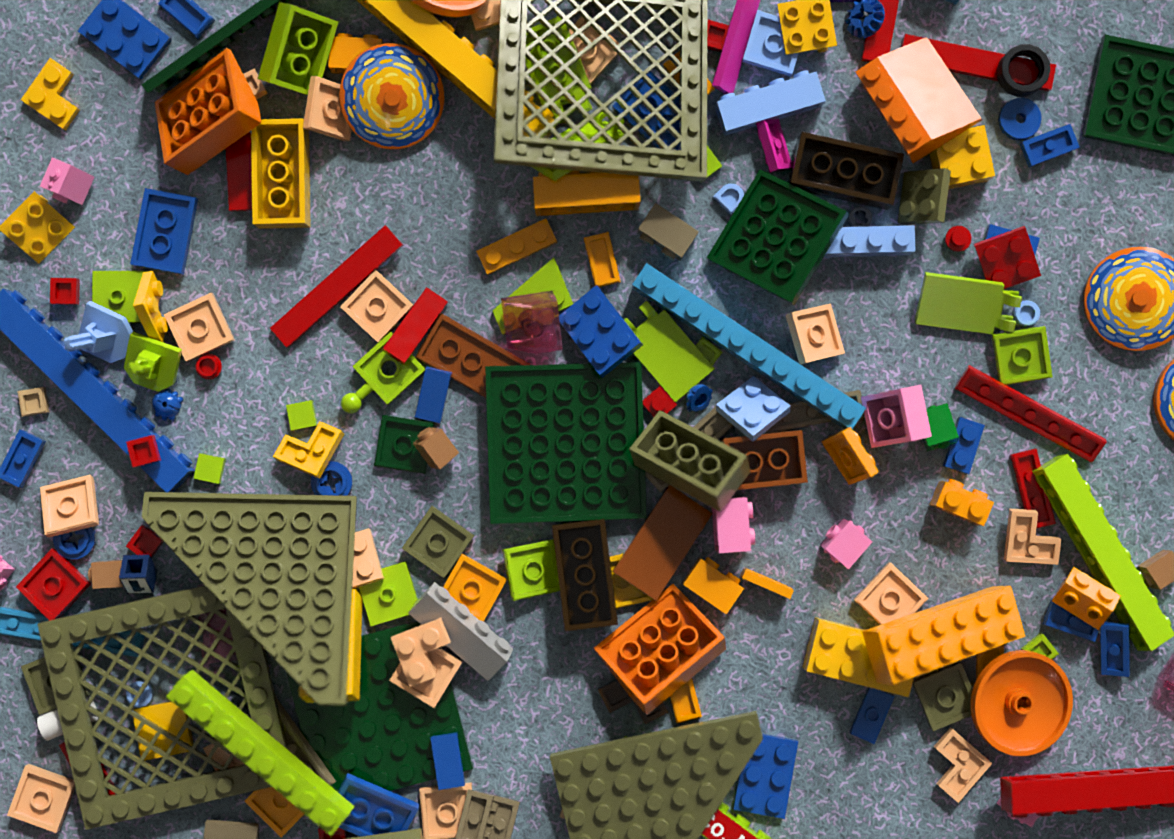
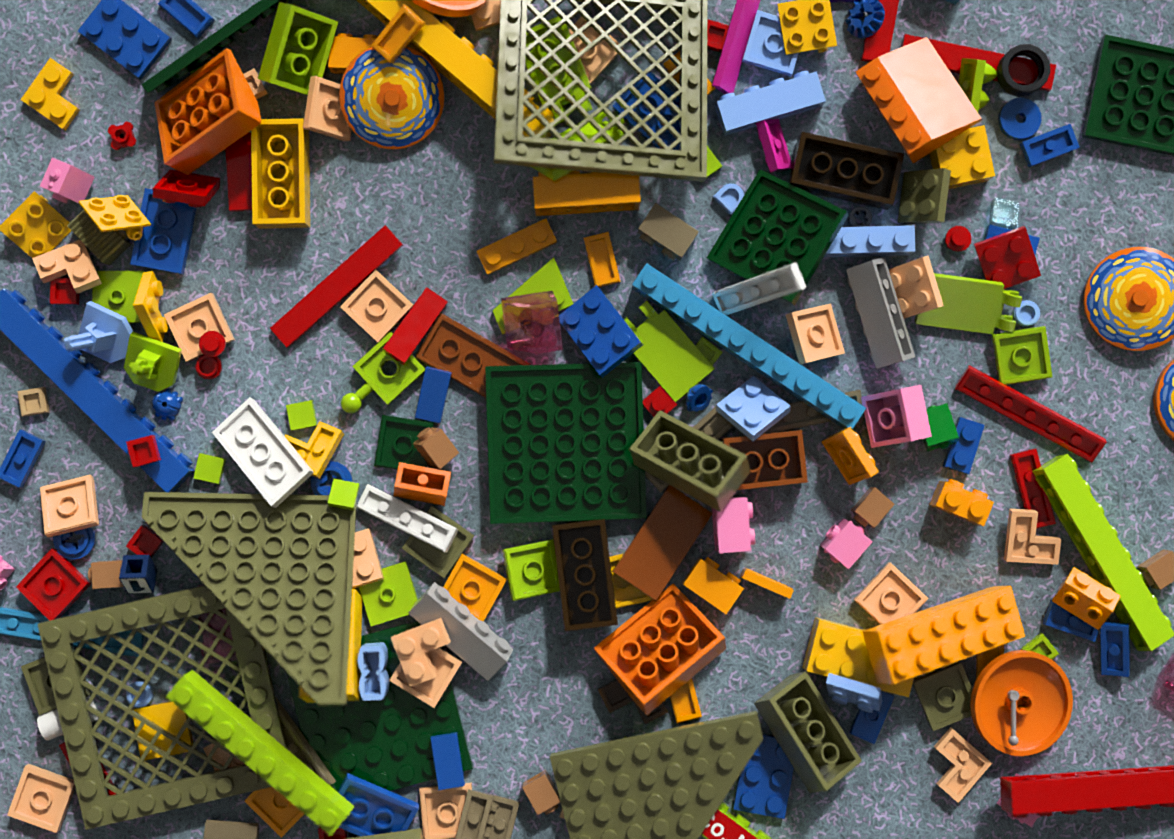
none -> light nougat plate [32,239,102,294]
none -> olive brick [67,210,131,265]
none -> yellow hinge [78,195,151,241]
none -> red plate [108,122,137,150]
none -> red plate [153,169,221,207]
none -> red plate [199,331,226,357]
none -> white plate [212,397,314,508]
none -> tile [328,479,360,511]
none -> white tile [357,484,459,553]
none -> light blue brick [358,642,390,701]
none -> light orange tile [371,5,426,64]
none -> orange brick [393,462,451,506]
none -> medium nougat brick [522,770,561,815]
none -> white tile [712,262,806,315]
none -> olive brick [754,671,862,793]
none -> light blue plate [826,673,882,713]
none -> light grey brick [846,258,915,369]
none -> medium nougat brick [851,487,895,528]
none -> light nougat plate [889,256,944,319]
none -> lime tile [958,58,998,112]
none -> clear light blue plate [989,197,1019,230]
none -> light grey hinge [1007,690,1019,746]

